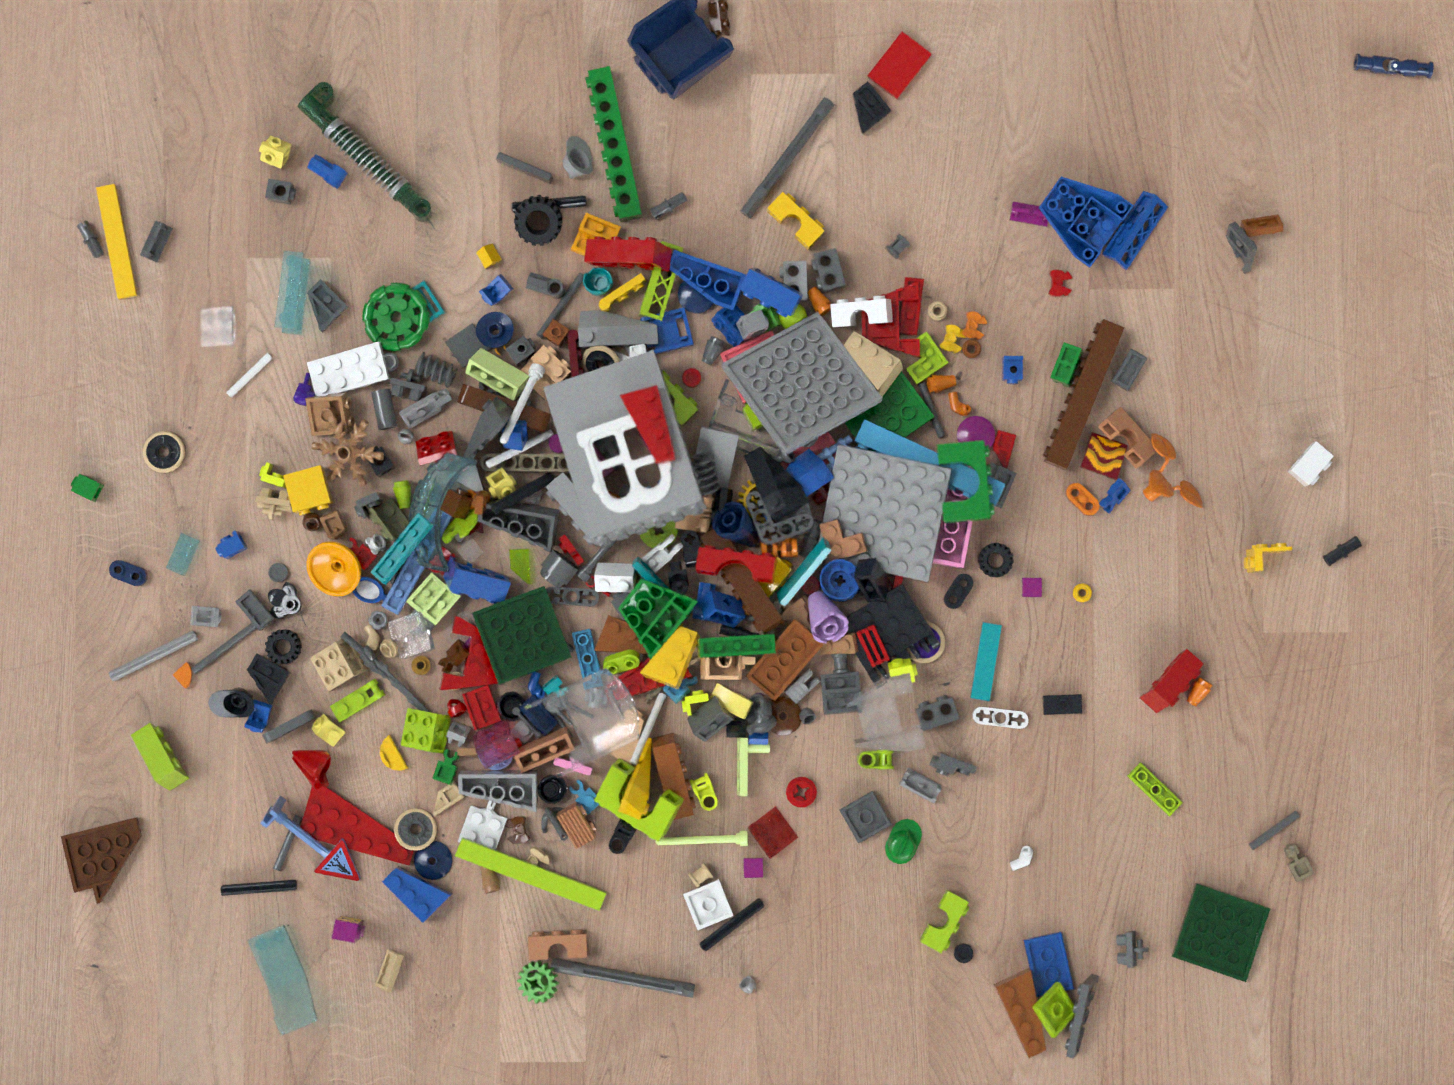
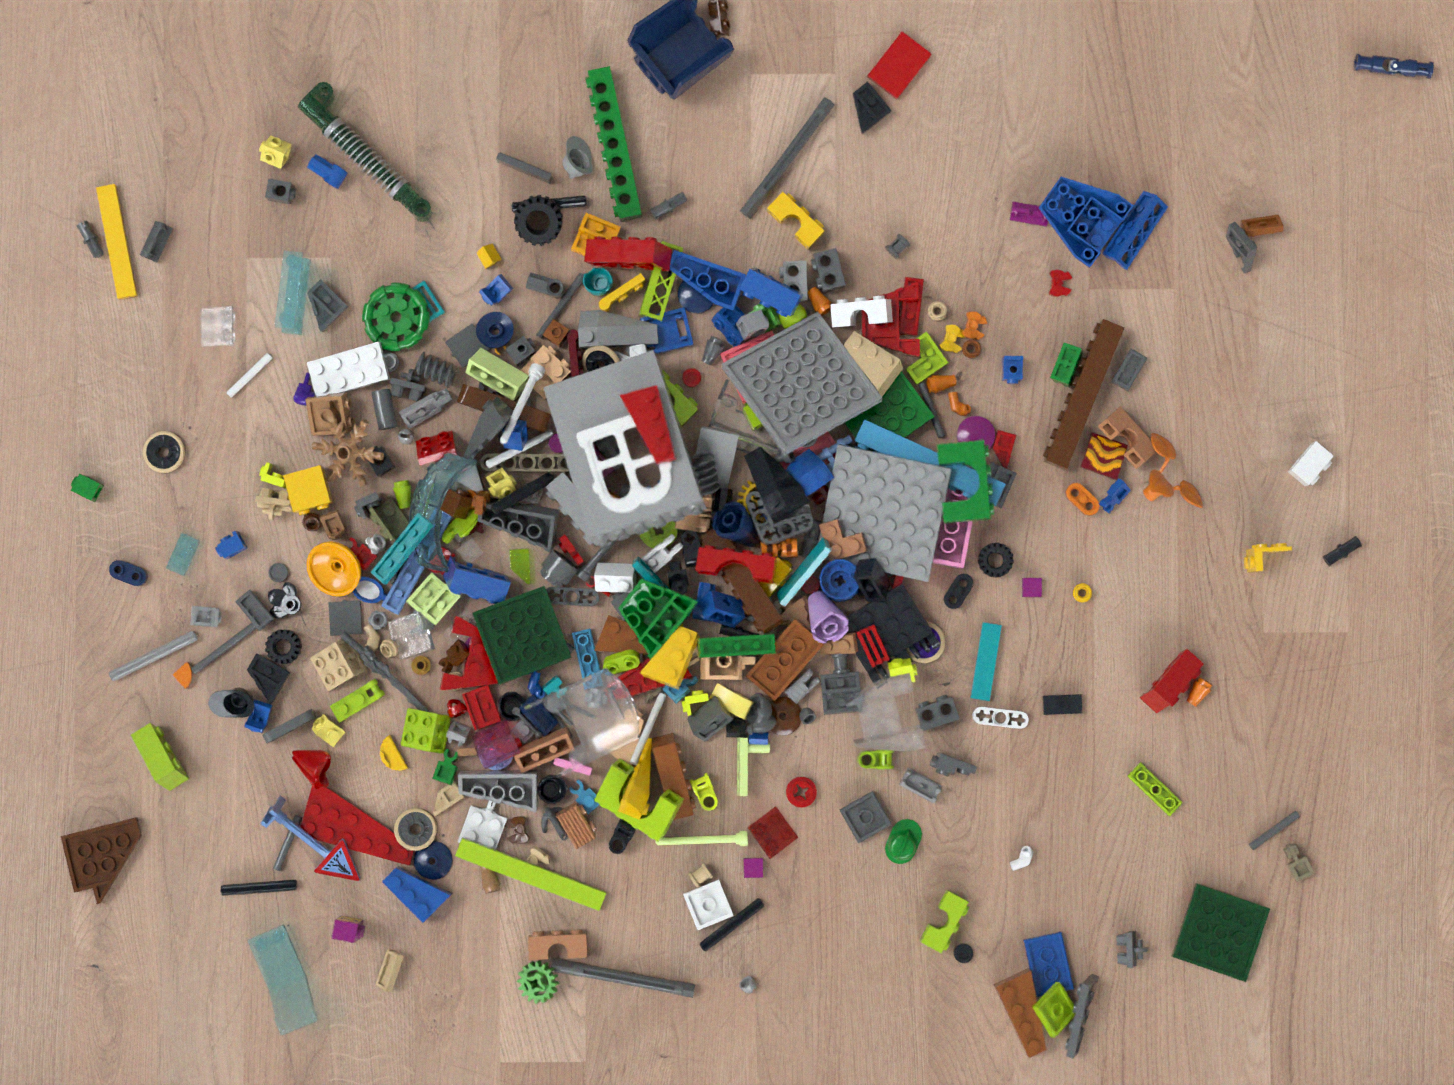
none -> dark grey piece [328,599,362,636]

